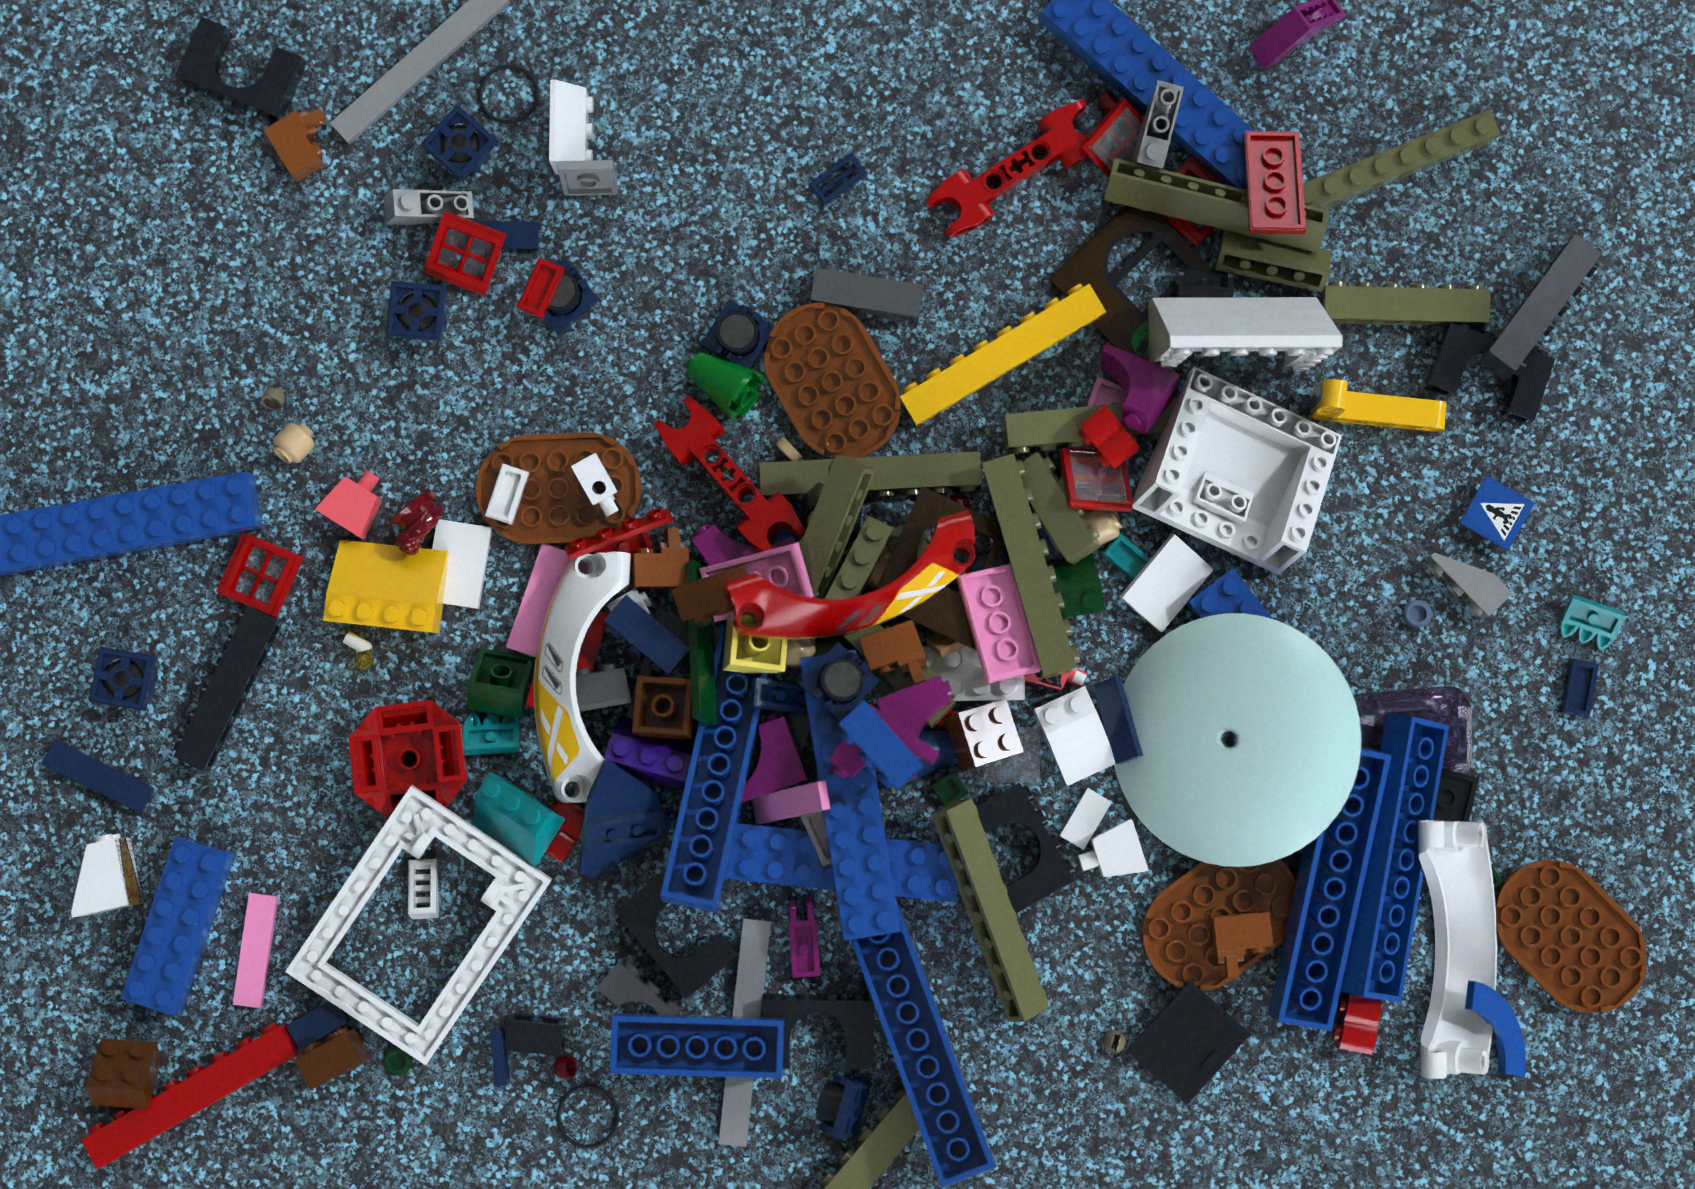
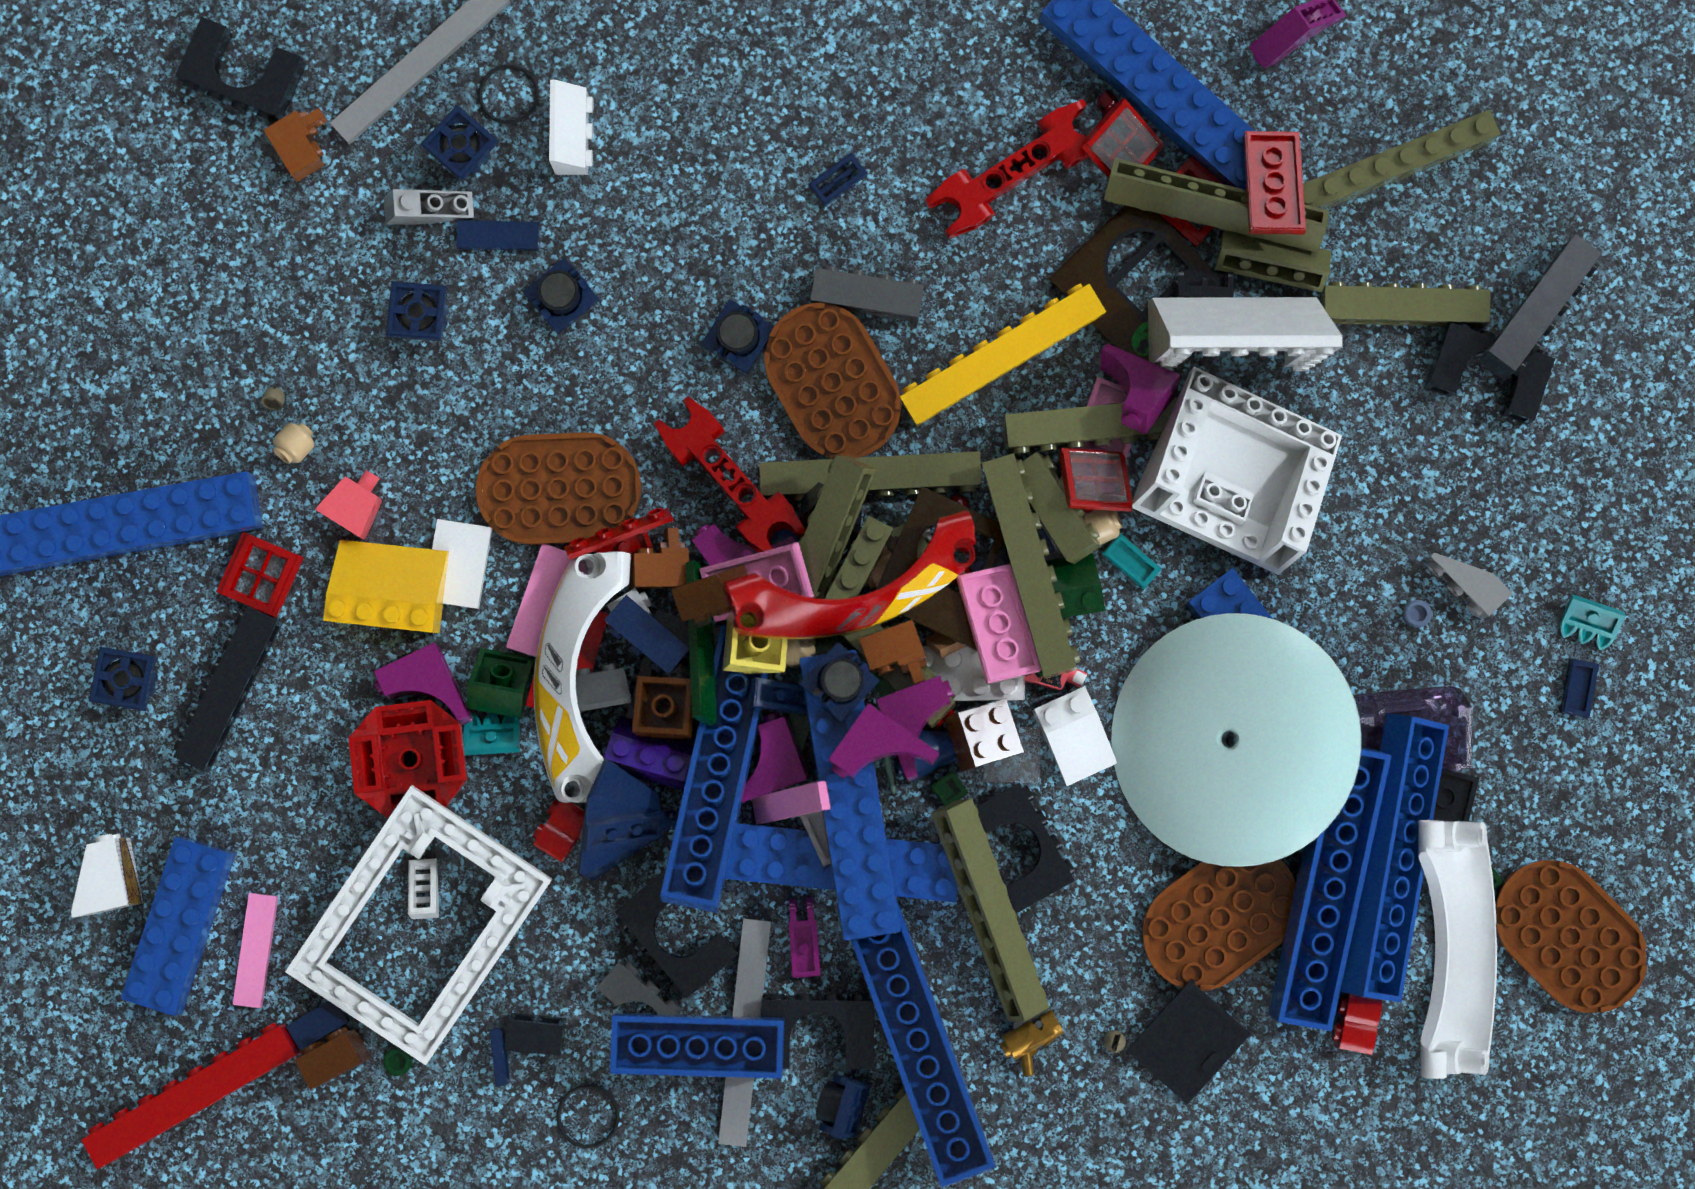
dark blue tile [41,740,155,813] -> none
reddish brown brick [86,1038,162,1109] -> none
arm [343,631,374,670] -> none
dark red piece [390,488,446,556] -> none
red piece [423,211,507,296] -> none
teal slope [473,772,566,867] -> none
white tile [485,463,530,525] -> none
red tile [516,257,565,320] -> none
dark red hinge [553,1056,577,1079] -> none
light grey tile [558,160,618,196] -> none
white torso [571,453,621,517] -> none
green cone [686,352,764,421] -> none
tan tile [776,436,802,461] -> none
blue brick [839,701,923,791] -> none
white tile [1059,788,1112,850] -> none
red brick [1077,405,1140,469] -> none
white torso [1078,819,1148,877] -> none
dark blue tile [1093,676,1143,764] -> none
white tile [1120,533,1214,633] -> none
light grey slope [1131,80,1184,169] -> none
dark orange hinge [1209,911,1274,978] -> none
yellow beam [1310,379,1447,432] -> none
piece [1459,476,1535,551] -> none
blue tile [1465,980,1526,1077] -> none
none -> magenta arch [374,642,473,725]
none -> pearl gold piece [999,1009,1064,1076]

